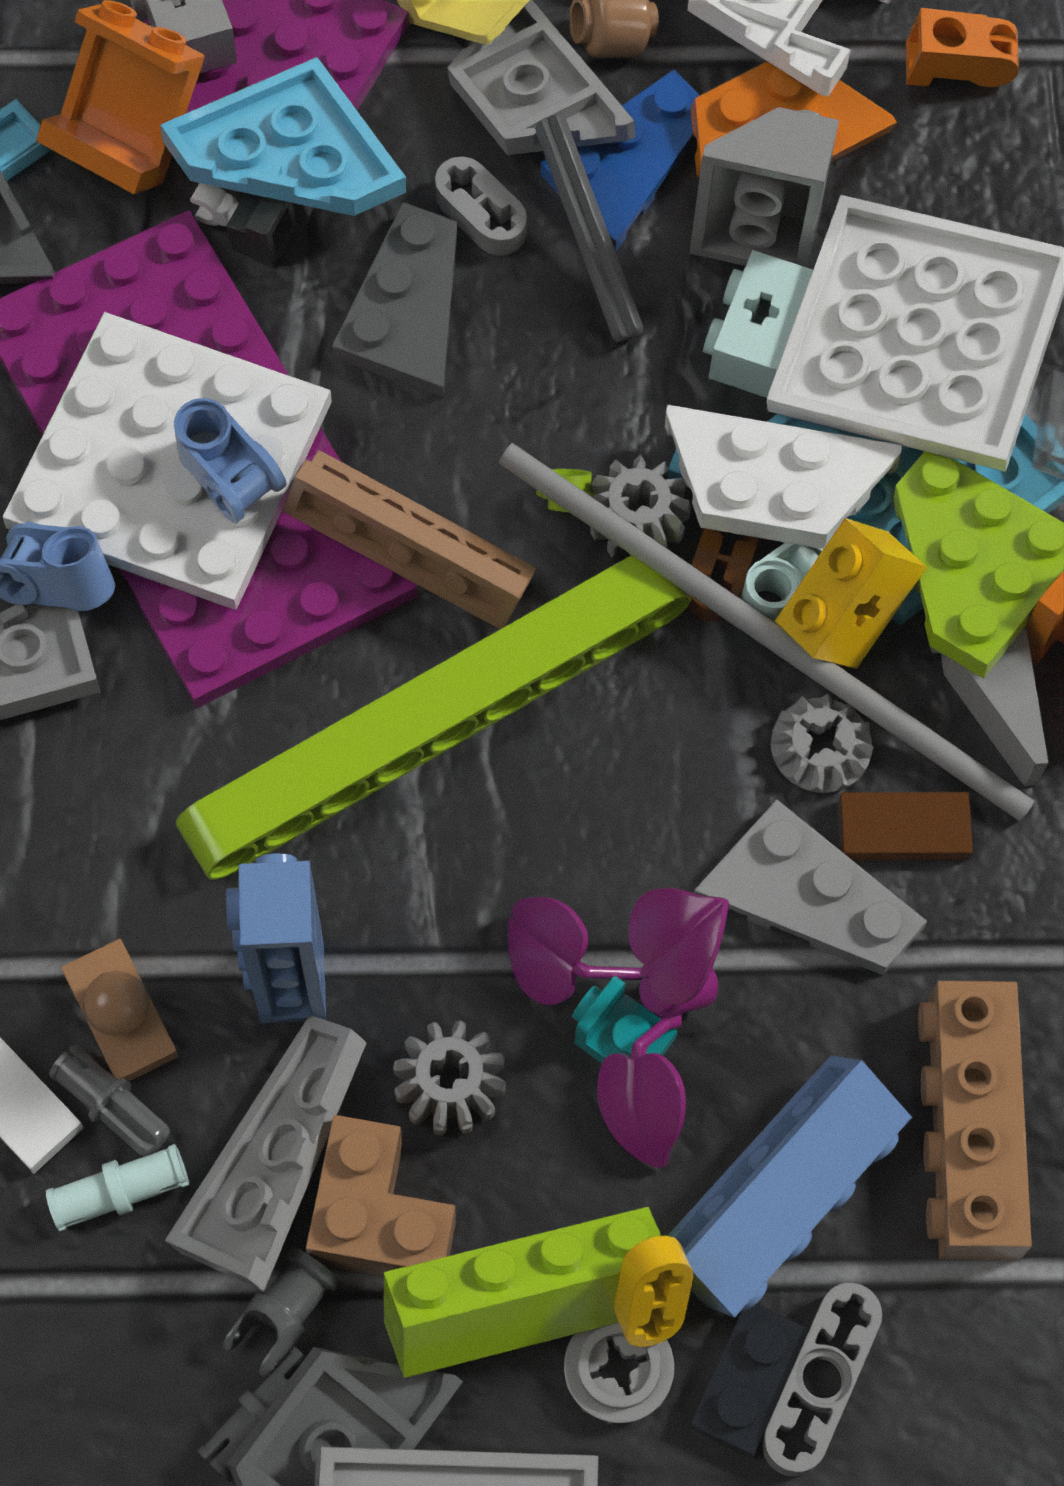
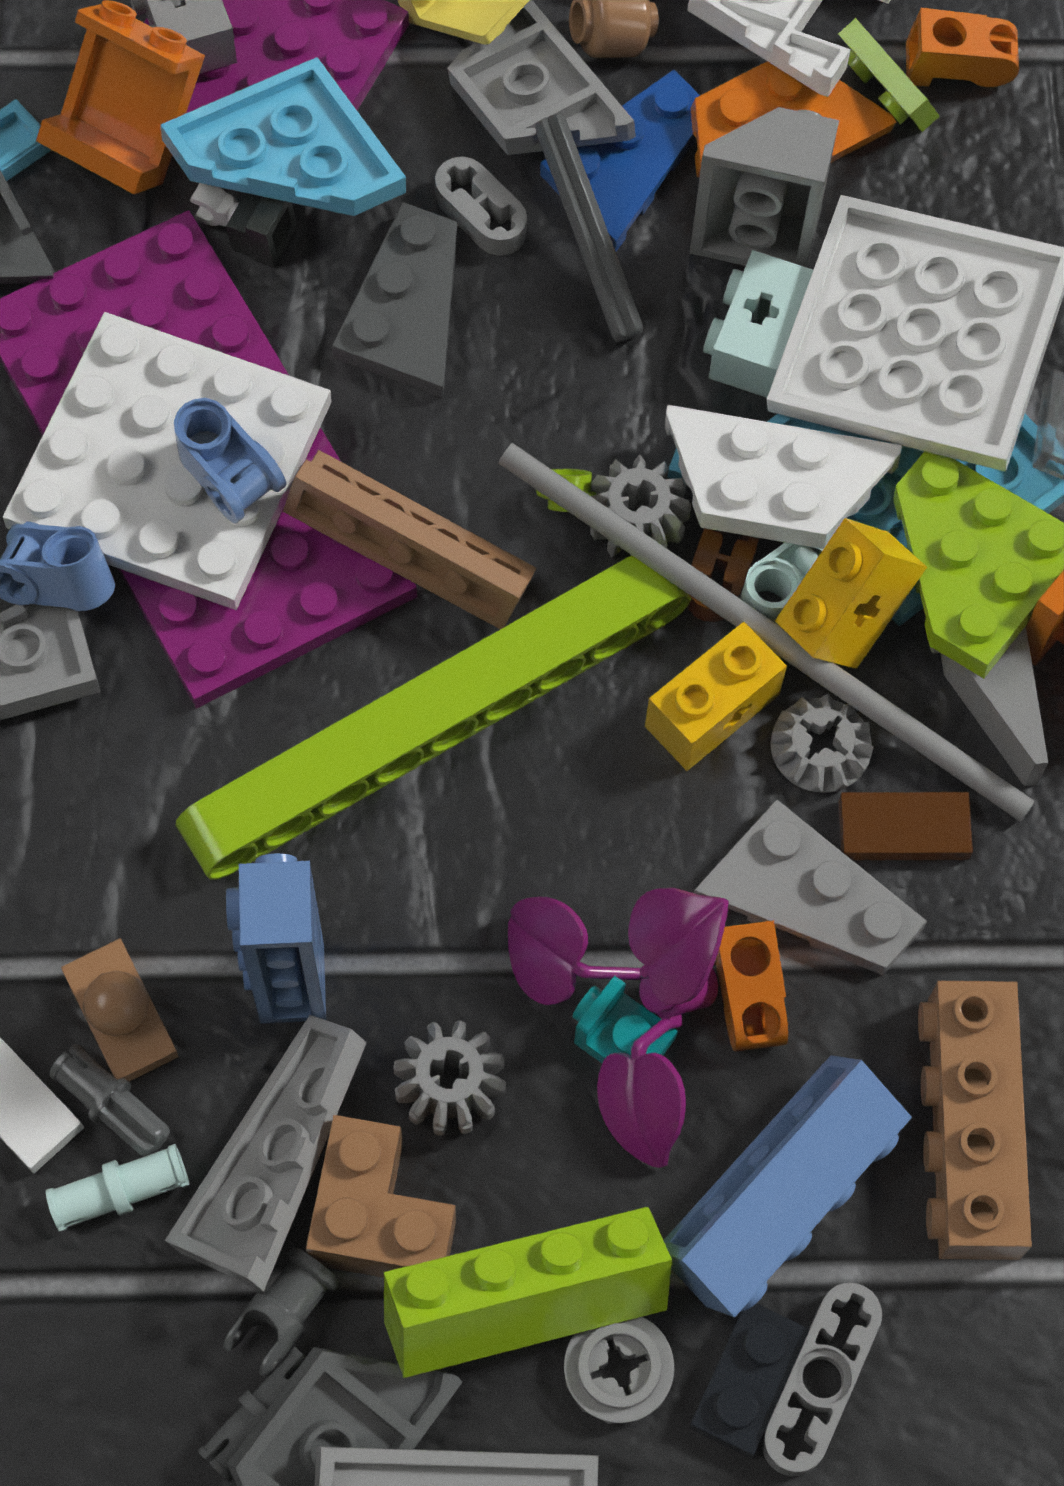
yellow beam [614,1236,693,1347] -> none
none -> yellow brick [645,622,787,771]
none -> orange leg [714,920,788,1052]
none -> lime plate [838,18,940,132]

